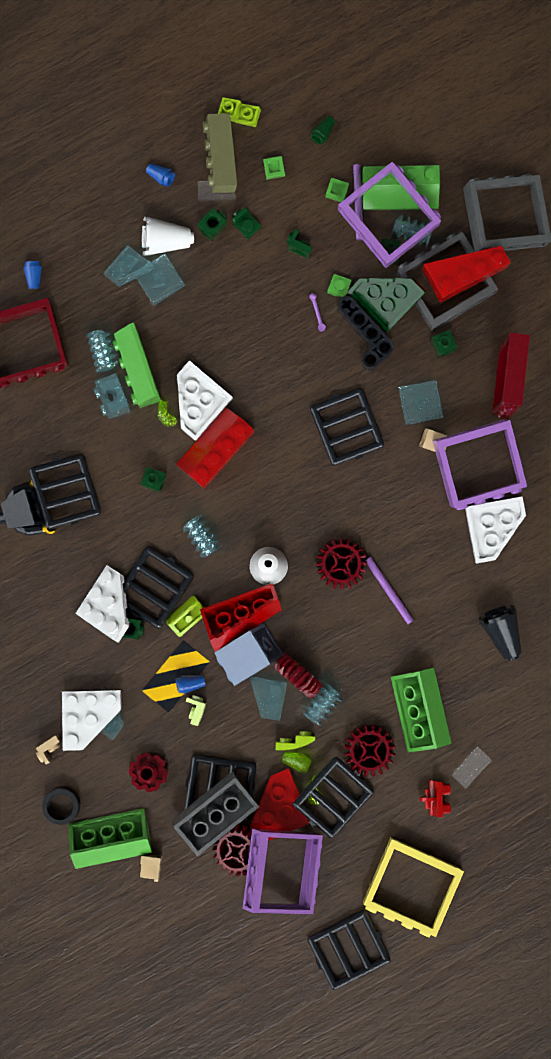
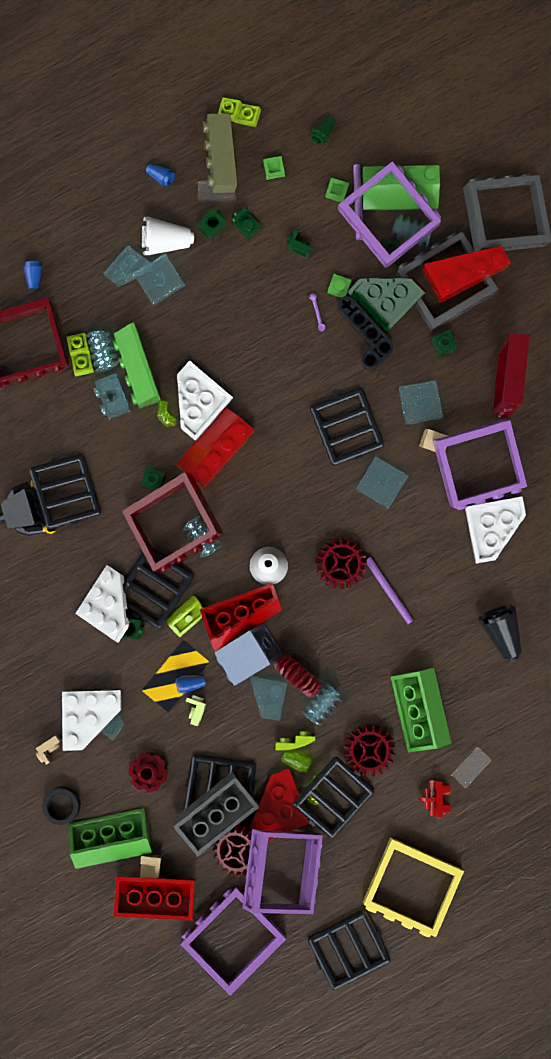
none -> lime slope [67,333,94,376]
none -> red slope [114,876,195,921]
none -> dark red window [122,472,224,573]
none -> medium lavender window [180,886,286,996]
none -> clear light blue plate [356,457,408,509]

